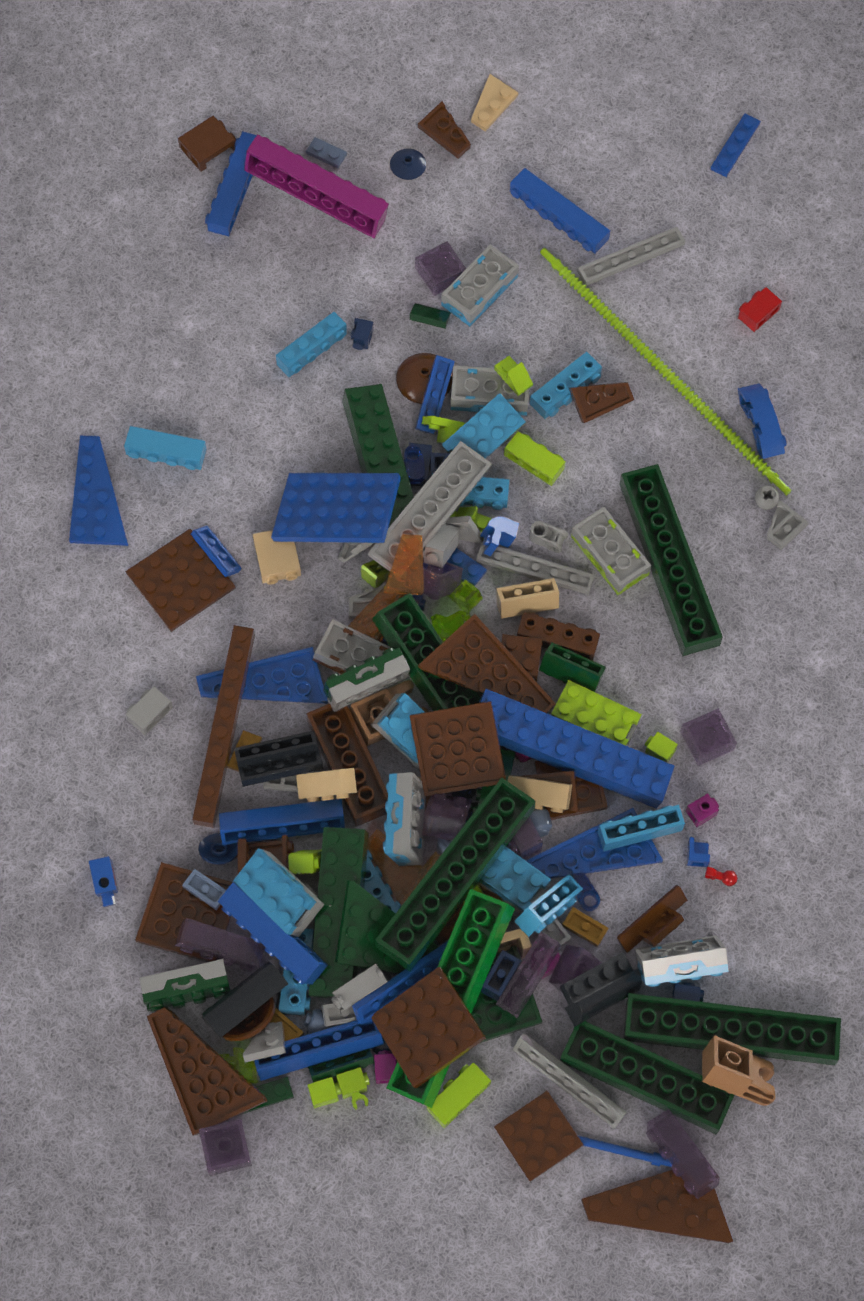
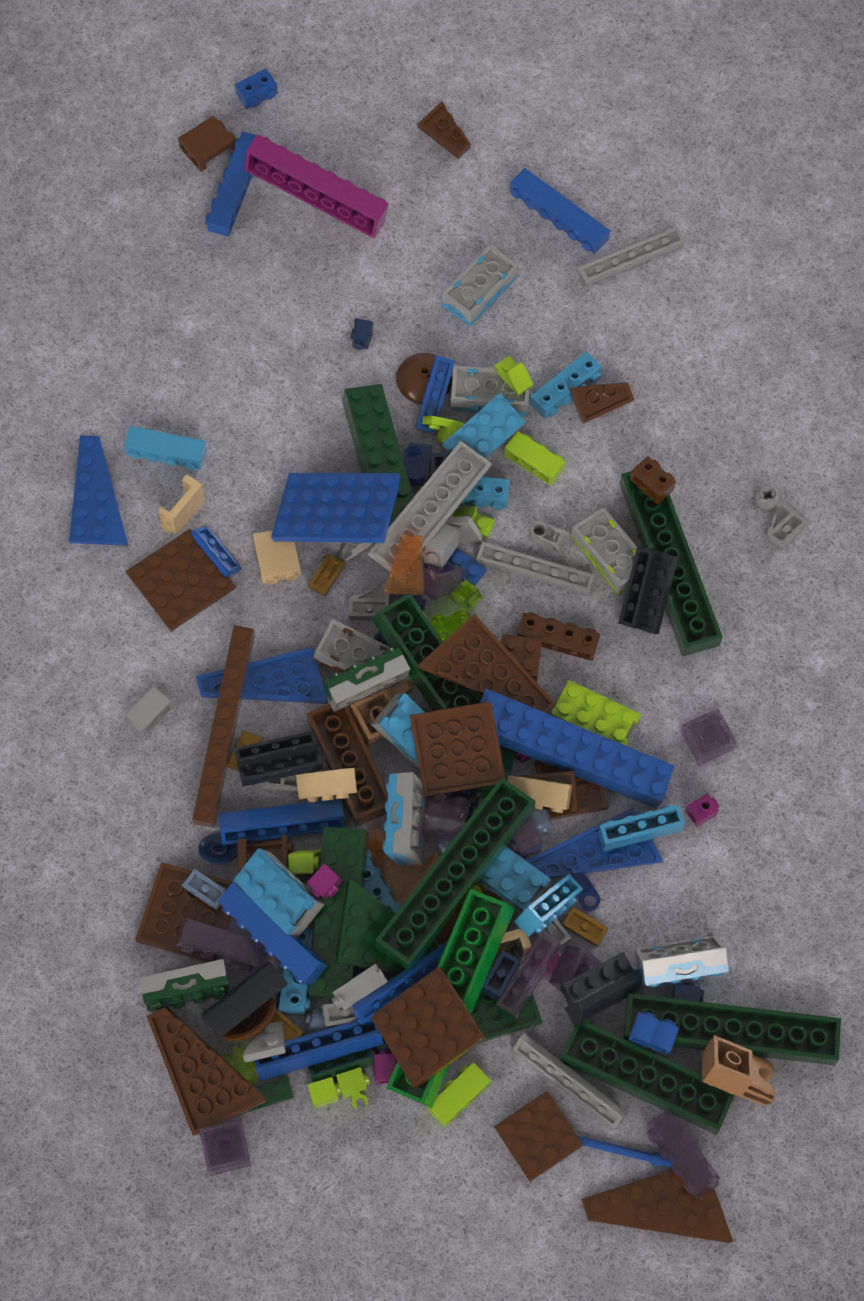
blue torso [89,856,118,907] -> none
dark azure brick [276,312,347,377] -> none
sand blue plate [306,137,347,168] -> none
clear orange wing [348,586,404,642] -> none
lime slope [361,560,392,589] -> none
dark blue dish [390,148,426,180] -> none
dark green slope [410,303,451,329] -> none
clear purple brick [415,241,466,296] -> none
tan wing [471,74,518,132] -> none
brick [480,517,519,557] -> none
tan brick [496,578,559,619] -> none
dark green brick [539,642,606,692] -> none
lime hose [540,248,792,496] -> none
reddish brown bracket [617,885,688,953] -> none
lime brick [645,731,678,763] -> none
blue panel [687,837,710,867] -> none
red arm [705,867,738,886] -> none
blue plate [710,113,761,178] -> none
red brick [738,287,782,332] -> none
blue brick [738,383,787,459] -> none
none -> tan panel [158,474,205,535]
none -> blue brick [235,68,278,109]
none -> magenta brick [307,864,343,899]
none -> pearl gold plate [308,554,345,597]
none -> black brick [618,546,678,634]
none -> blue brick [628,1011,679,1055]
none -> reddish brown brick [630,456,676,505]

